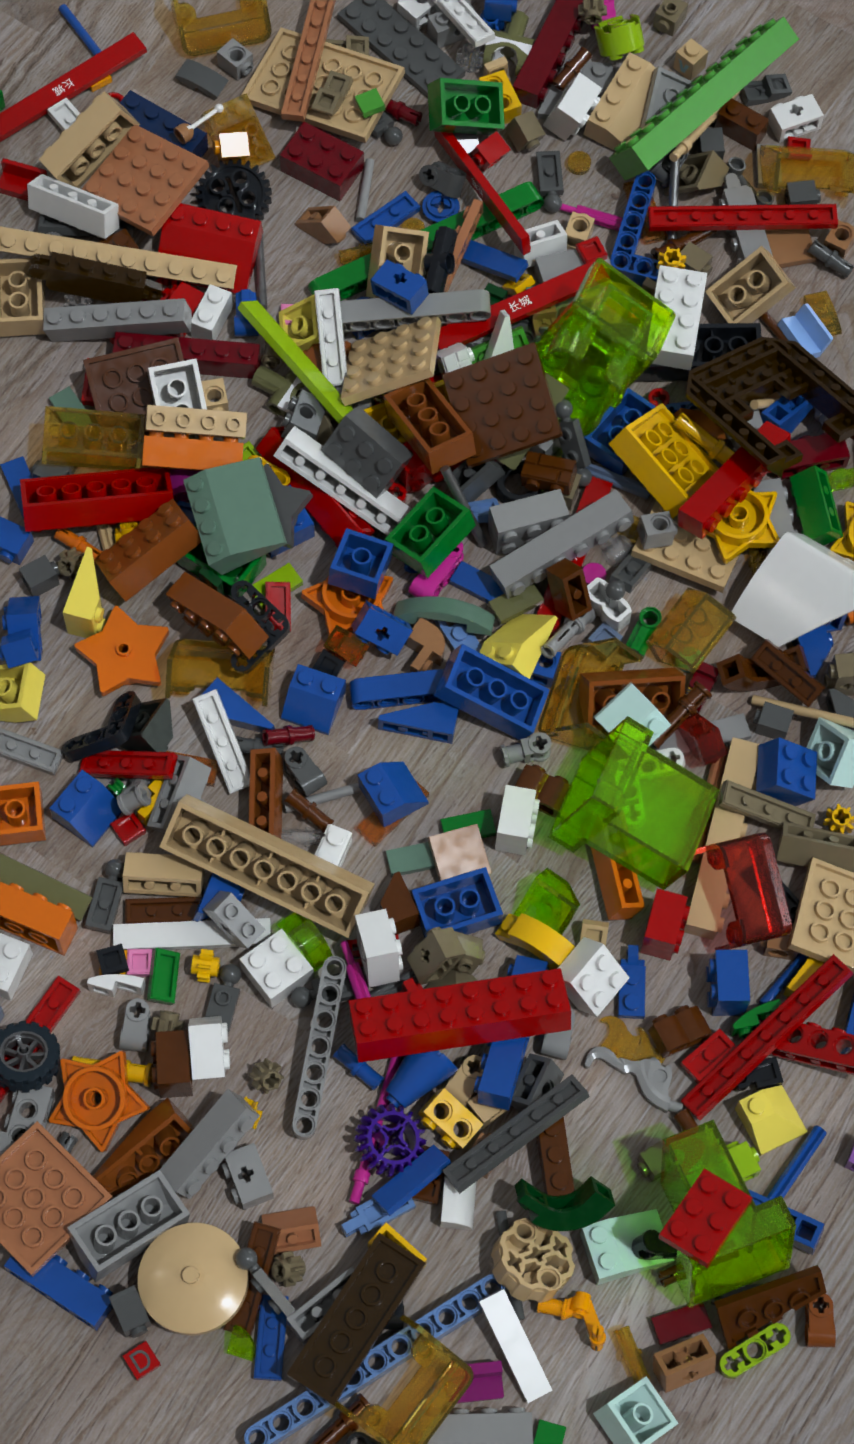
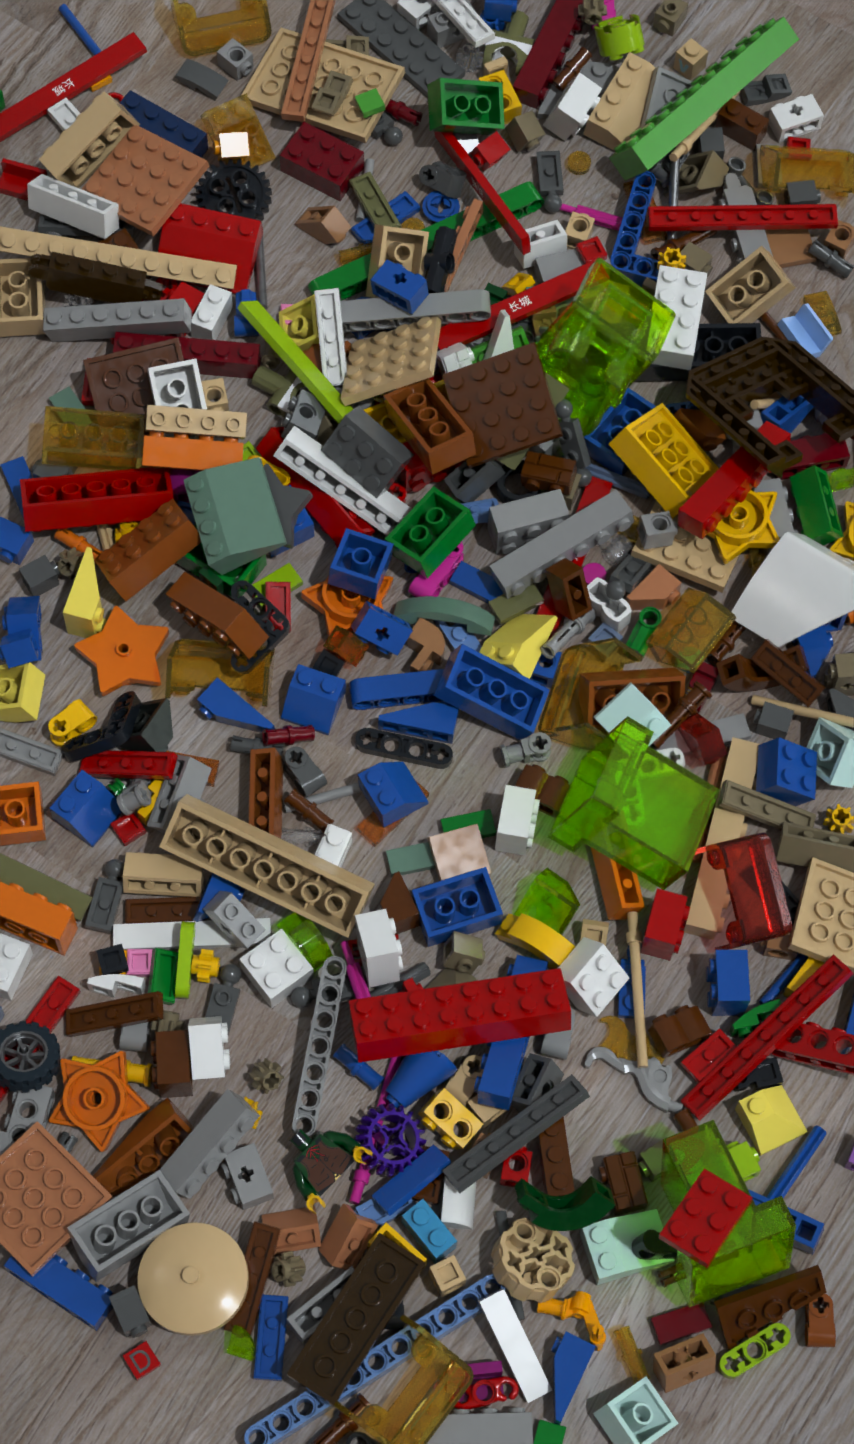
hinge [173,104,224,144] -> none
white tile [193,689,250,794] -> none
dark grey plate [235,1247,296,1318] -> none
dark tan brick [407,927,466,985] -> none
flat silver bar [440,465,488,547] -> none
blue tile [461,240,529,283] -> none
red bush [648,388,670,406] -> none
yellow pin [673,412,735,465] -> none
none -> yellow piece [48,699,97,747]
none -> reddish brown tile [66,991,163,1037]
none -> lime beam [175,921,196,999]
none -> torso [289,1129,373,1214]
none -> nougat panel [319,1204,378,1270]
none -> olive tile [349,172,401,228]
none -> black beam [356,728,453,769]
none -> dark azure brick [401,1199,457,1264]
none -> tan brick [429,1255,466,1298]
none -> red piece [449,1376,519,1409]
none -> red brick [500,1146,533,1188]
none -> blue slope [551,1331,596,1425]
none -> reddish brown brick [598,1151,648,1215]
none -> nougat slope [626,564,682,610]
none -> tan bar [626,911,648,1068]
none -> reddish brown pin [702,620,746,667]

